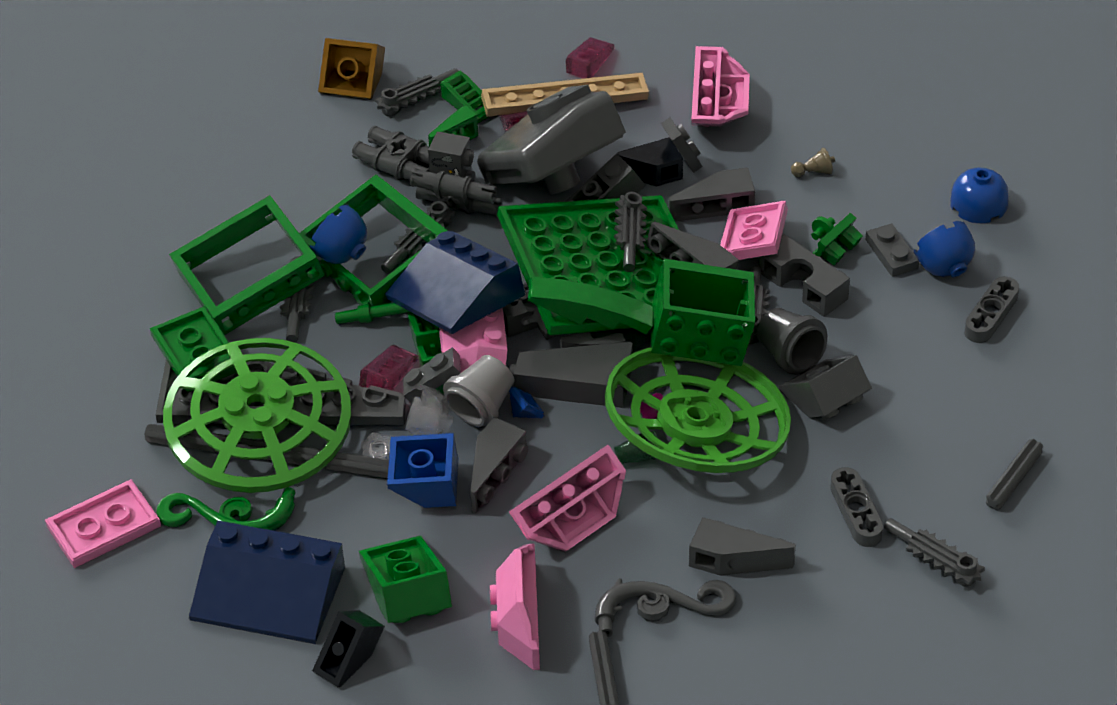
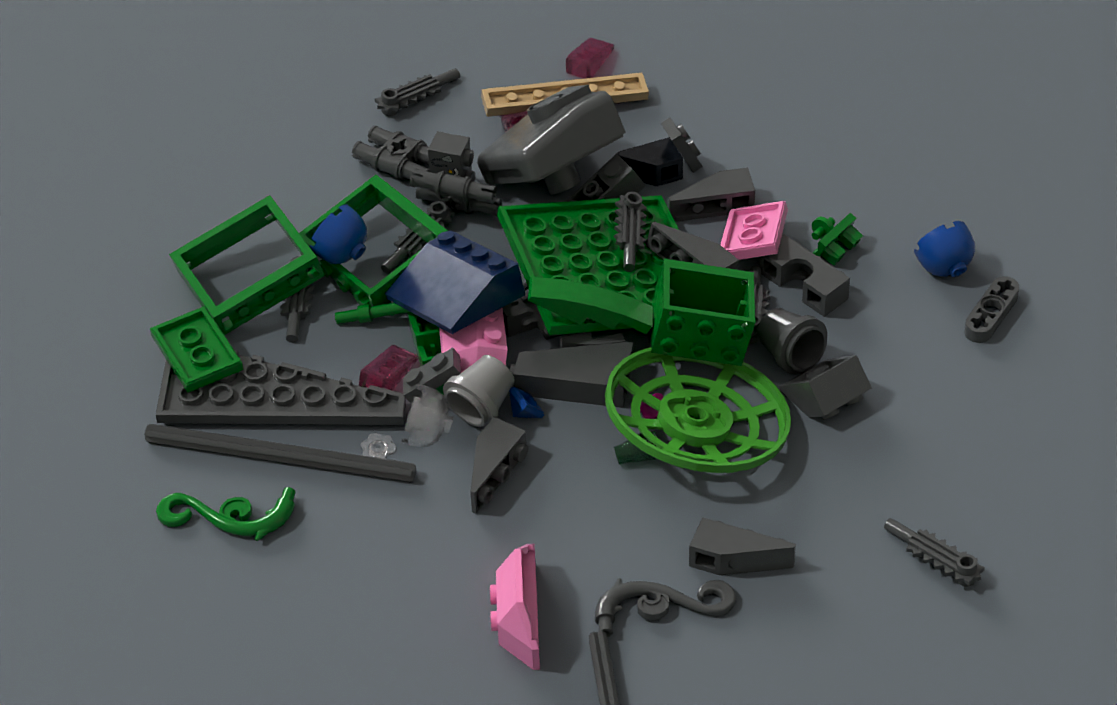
bright pink tile [45,479,161,568] -> none
bright green dish [163,338,351,493] -> none
dark blue slope [189,521,345,644] -> none
black slope [312,610,385,687] -> none
pearl gold slope [318,38,385,99] -> none
green slope [359,535,452,623] -> none
blue slope [387,433,459,508] -> none
green slope [428,105,479,146] -> none
green slope [441,71,488,123] -> none
bright pink wedge [509,444,626,552] -> none
bright pink wedge [691,46,750,127] -> none
dark tan piece [791,148,835,177] -> none
dark grey beam [830,467,883,547] -> none
dark grey plate [865,223,919,277] -> none
blue cylinder [950,167,1008,224] -> none
dark grey axle [986,439,1043,510] -> none

